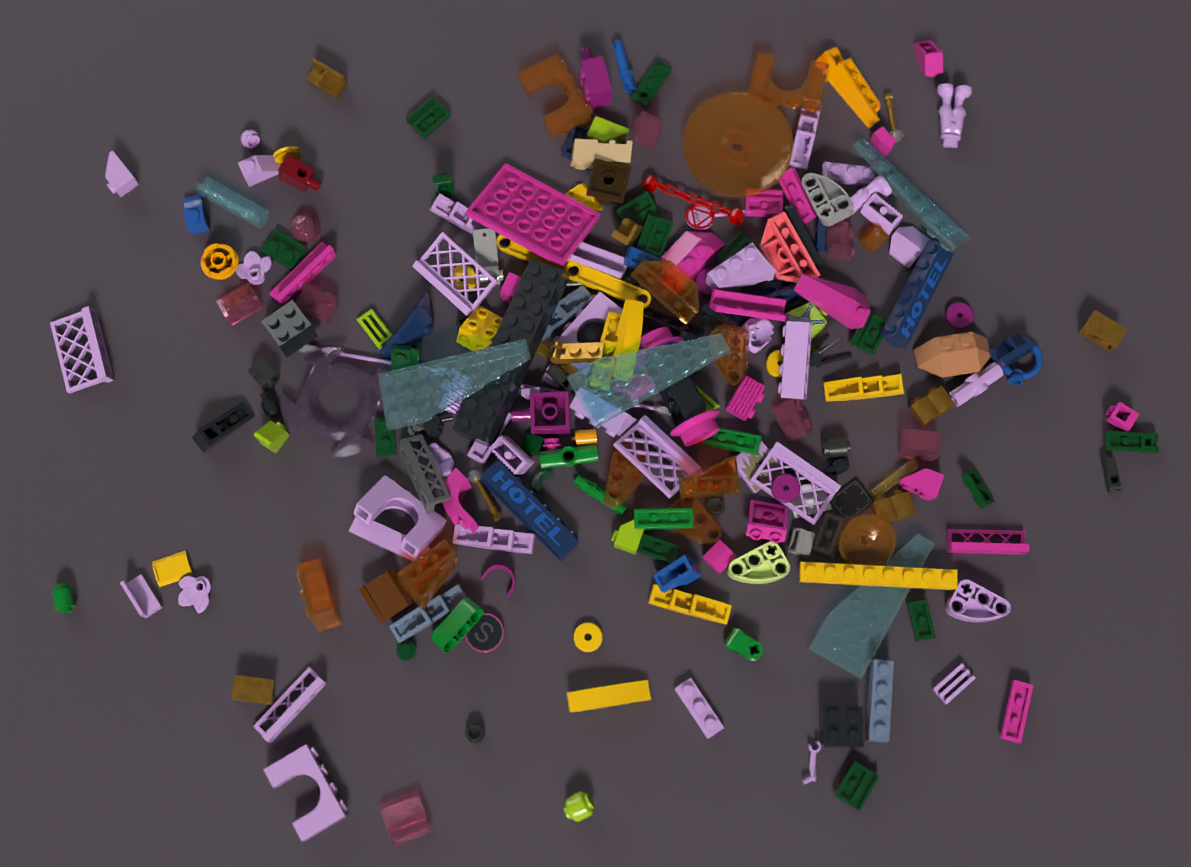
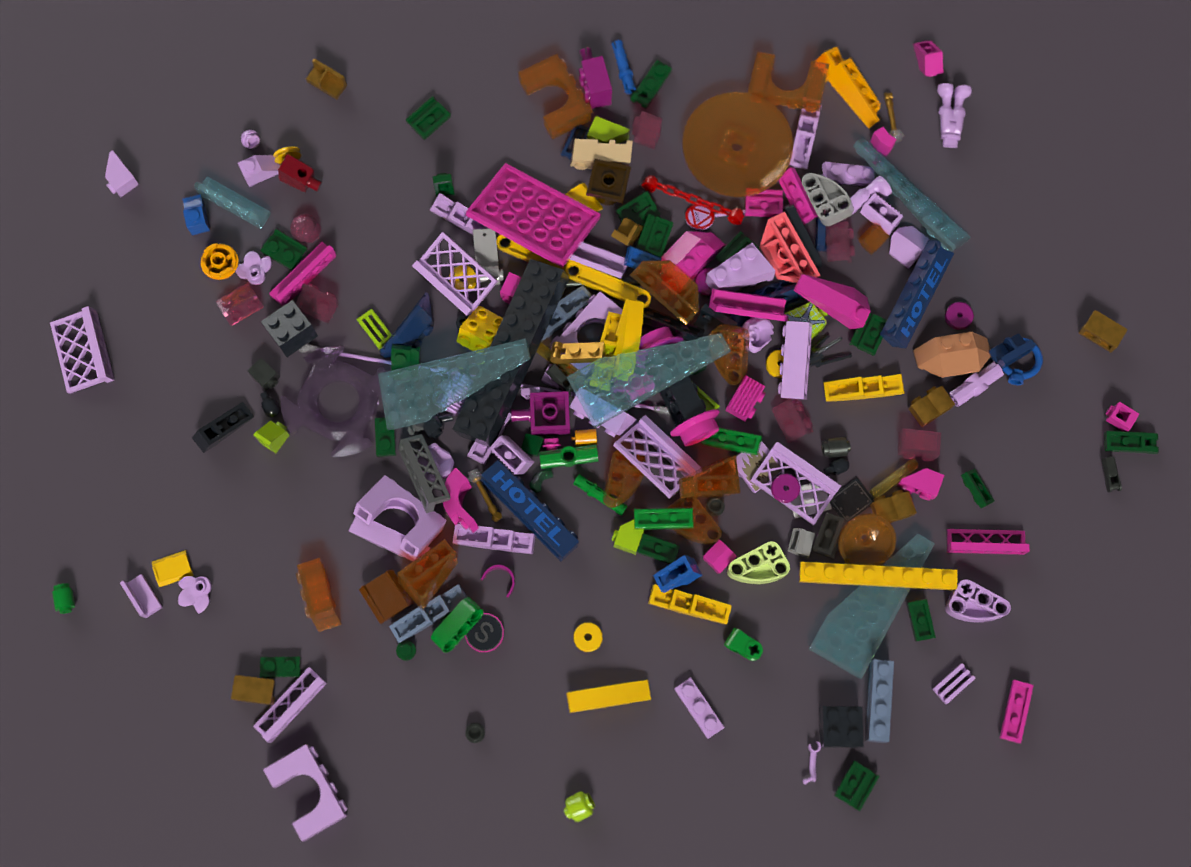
clear pink slope [379,791,432,847] -> none
dark pink plate [746,500,789,543] -> none
none -> dark green plate [260,657,301,678]

